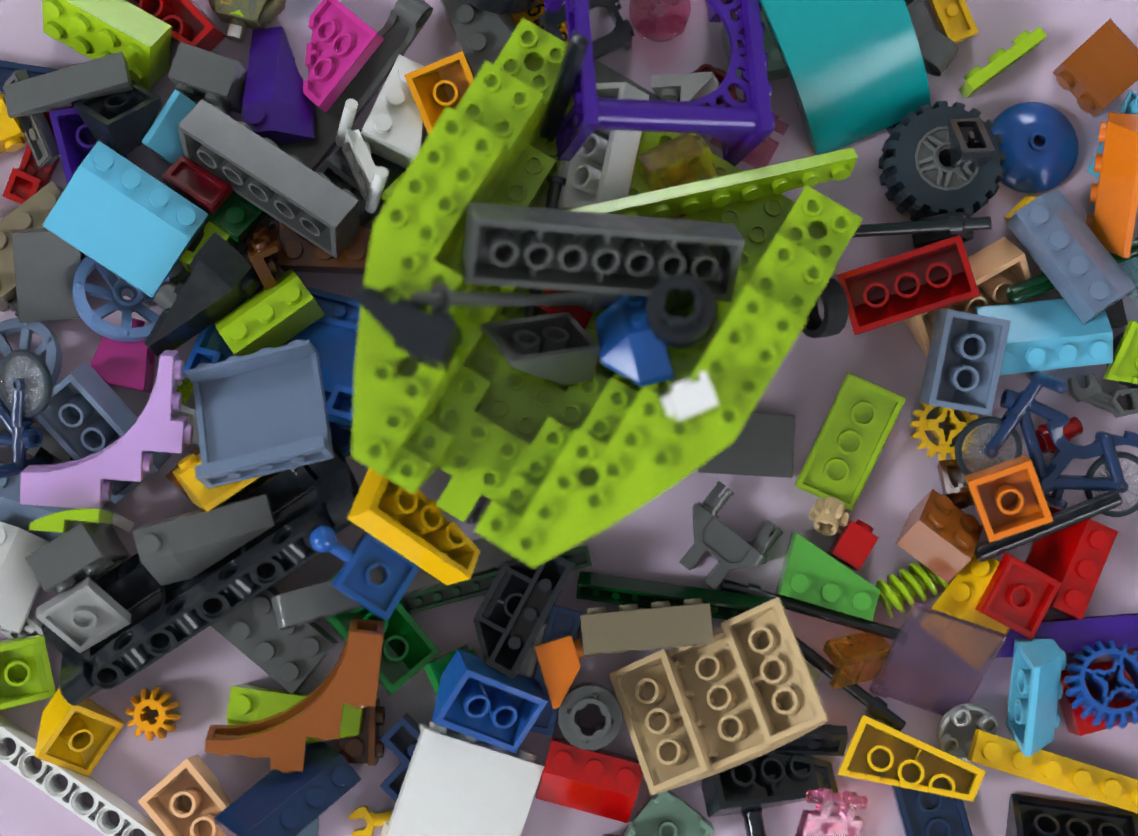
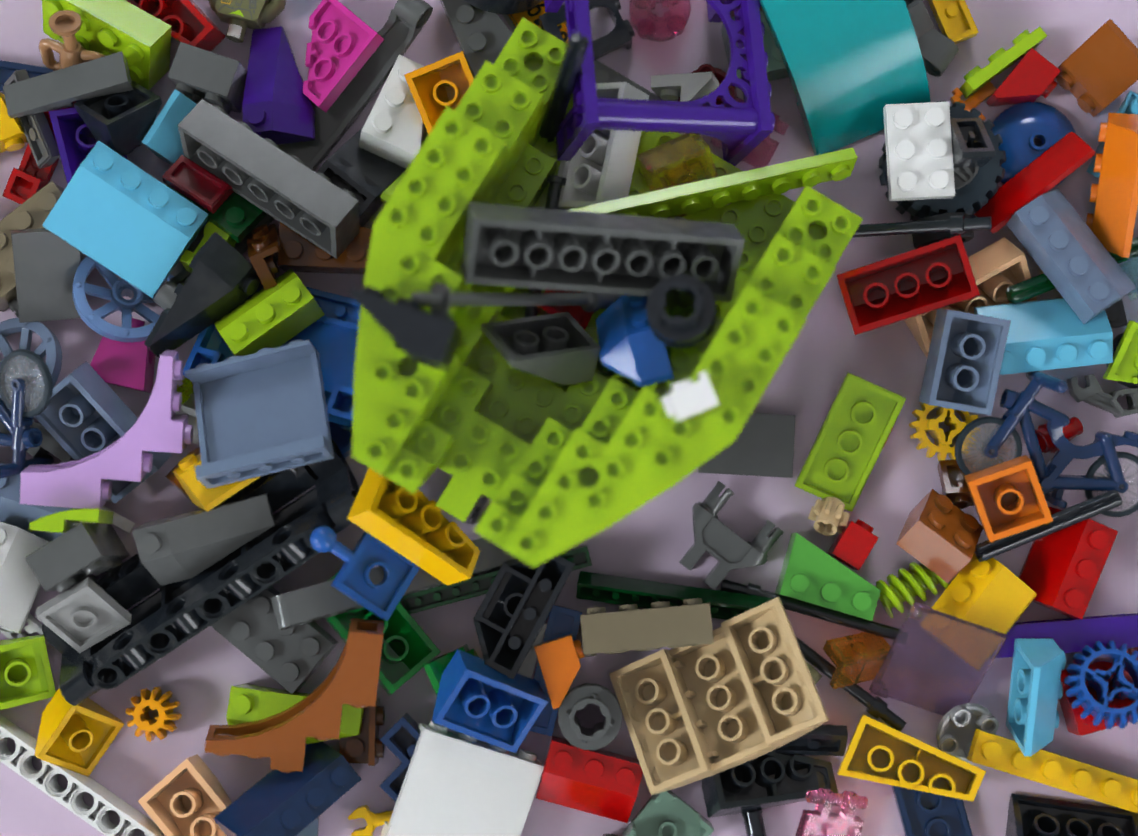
white plate [335,99,389,213] -> none
black tyre [801,277,849,338] -> none
red tile [975,553,1062,640] -> none
none -> medium nougat piece [38,10,105,71]
none -> white plate [883,102,955,201]
none -> orange piece [950,82,997,121]
none -> red slope [974,131,1096,234]
none -> red slope [985,48,1061,107]

